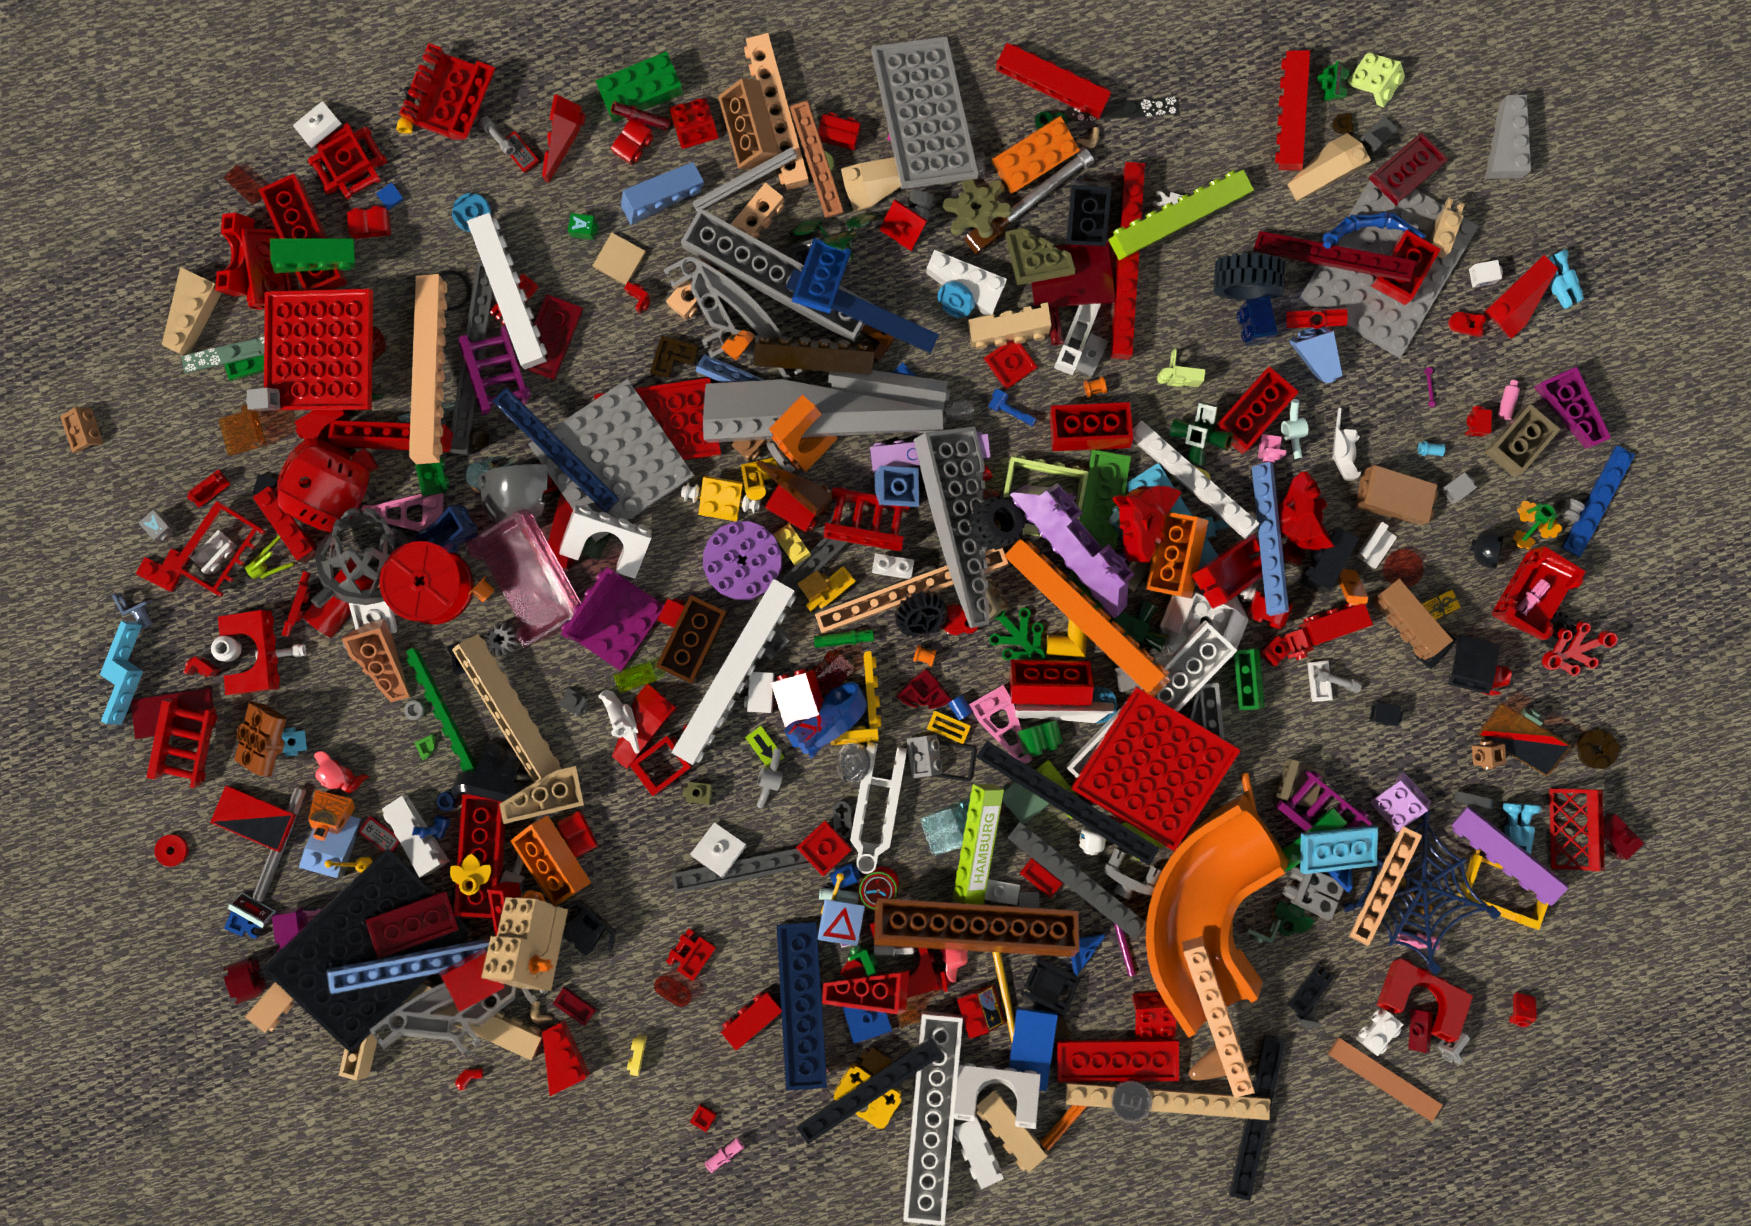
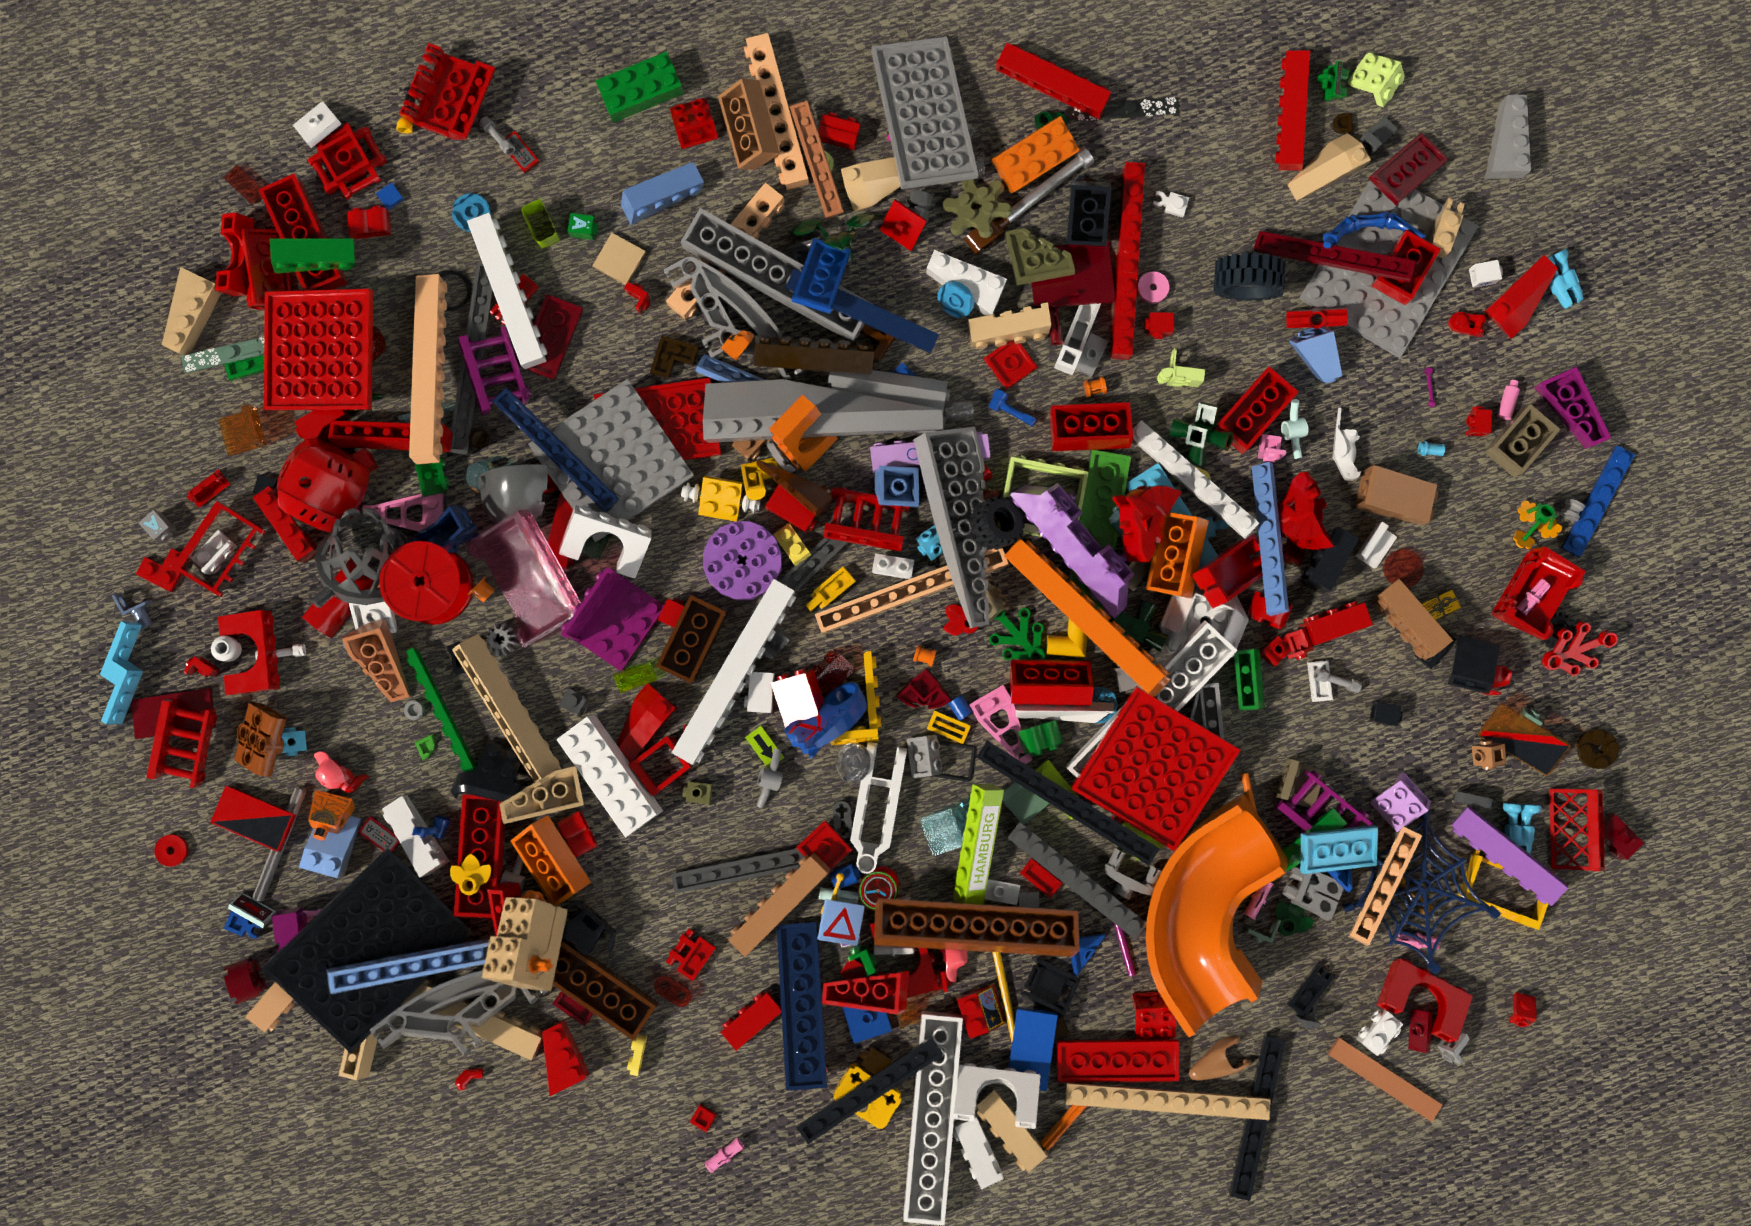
medium nougat bracket [60,407,103,453] -> none
lime plant [245,535,294,579] -> none
light grey brick [246,388,280,411] -> none
red plate [281,571,311,637] -> none
yellow hinge [324,857,372,872] -> none
dark red plate [365,891,458,959] -> none
dark blue plate [437,791,457,811] -> none
red brick [439,948,505,1012] -> none
tan animal [530,1001,553,1024] -> none
red wedge [542,94,586,182] -> none
white animal [598,690,640,754] -> none
dark red pin [611,101,670,131] -> none
red brick [611,120,654,165] -> none
white plate [690,822,746,878] -> none
light grey axle [693,148,797,211] -> none
pearl gold brick [798,570,830,603] -> none
green pin [814,629,874,649] -> none
black gear [894,590,948,639] -> none
tan animal [1076,127,1099,149] -> none
white head [1079,827,1106,855] -> none
lime brick [1108,169,1254,261] -> none
clear tile [1111,1080,1152,1123] -> none
light nougat brick [1182,936,1254,1098] -> none
clear blue brick [1236,296,1278,347] -> none
white plate [1239,585,1256,602] -> none
orange tile [1337,569,1368,605] -> none
light grey brick [1440,472,1477,504] -> none
black cylinder [1470,529,1505,569] -> none
none -> lime piece [522,199,560,249]
none -> reddish brown brick [552,936,659,1041]
none -> white brick [556,714,663,838]
none -> medium nougat brick [728,853,831,957]
none -> medium azure brick [915,525,943,561]
none -> bright pink piece [1137,272,1169,304]
none -> red brick [1144,312,1174,339]
none -> bright pink pin [1243,883,1274,920]

